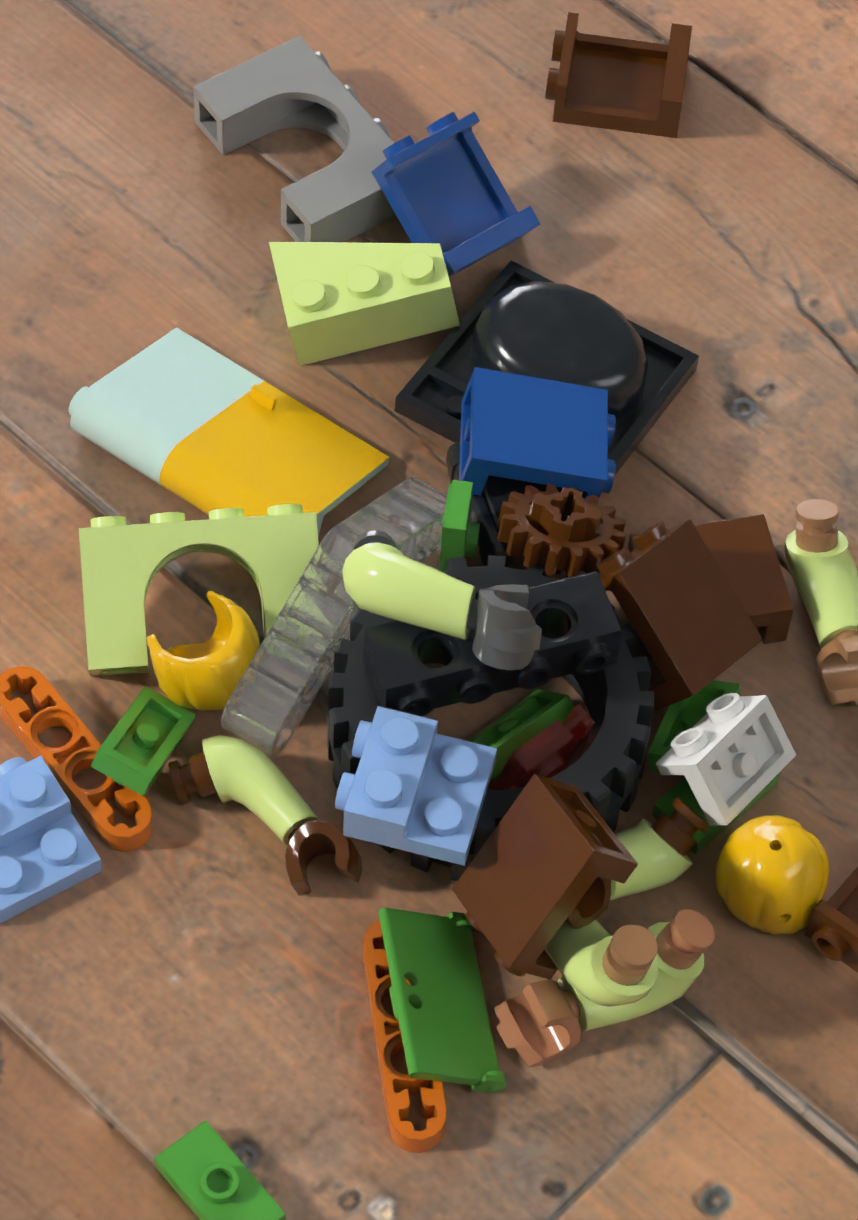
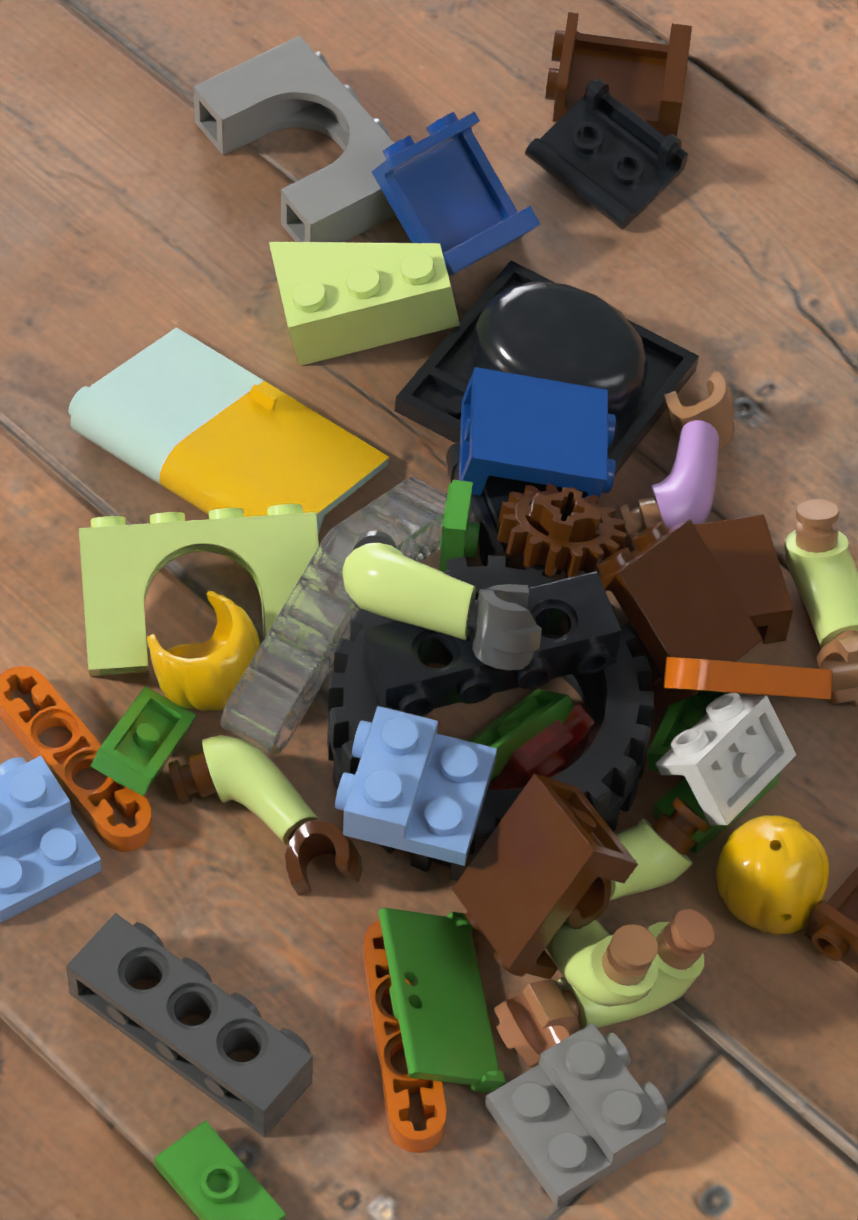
none -> dark grey brick [66,913,313,1138]
none -> light grey plate [485,1023,668,1207]
none -> black piece [525,78,688,230]
none -> piece [618,371,735,541]
none -> orange beam [664,657,833,700]

